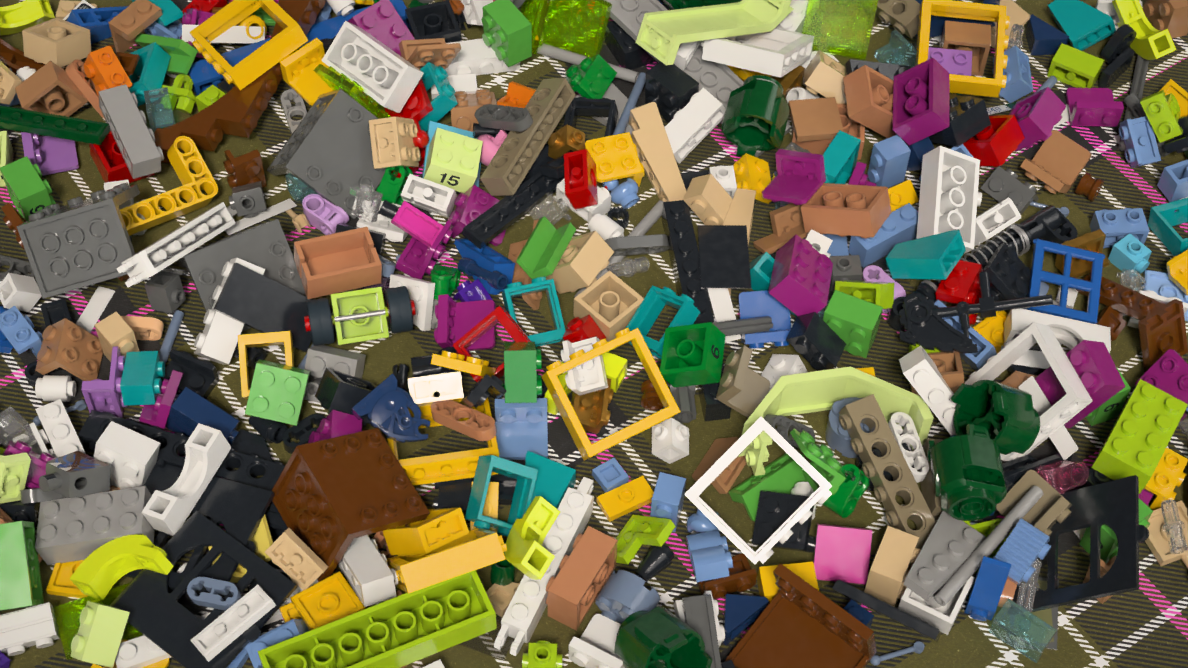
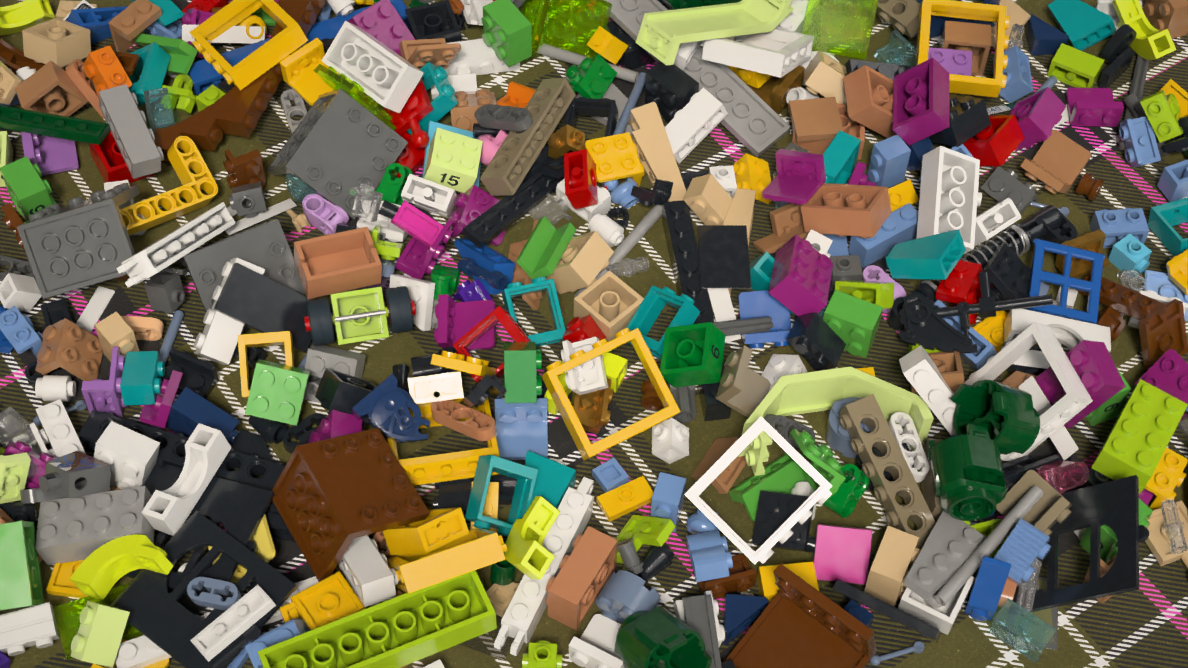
tan bracket [265,528,328,590] -> none
tan bracket [369,117,420,169] -> none
dark grey beam [604,234,670,256] -> none
dark green piece [722,75,790,156] -> none
none -> lime bracket [369,225,404,260]
none -> yellow brick [587,26,628,65]
none -> dark grey pin [617,539,644,575]
none -> black bracket [631,179,673,206]

